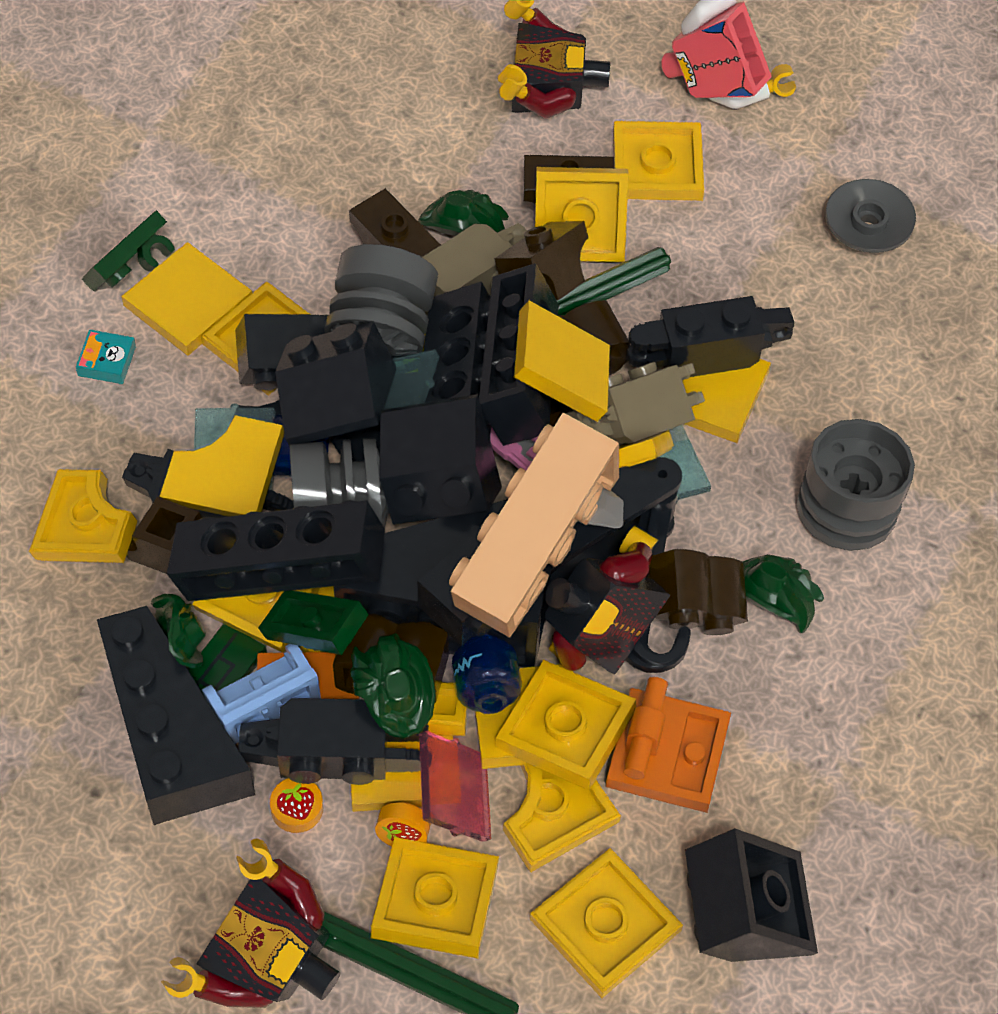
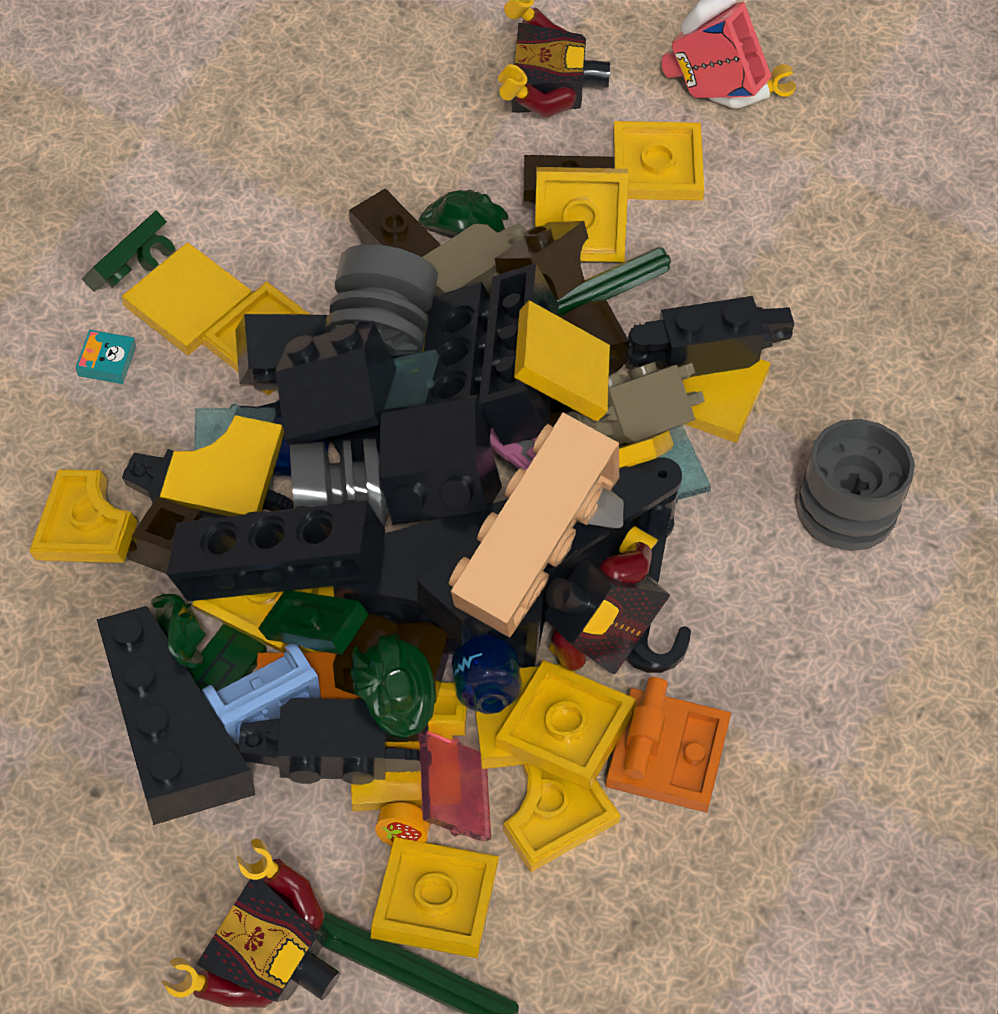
tile [270,778,323,833] -> none
yellow tile [530,848,683,998] -> none
dark brown brick [649,549,748,635] -> none
black slope [685,828,818,962] -> none
dark green hat [742,554,824,633] -> none
dark grey dish [825,179,916,253] -> none

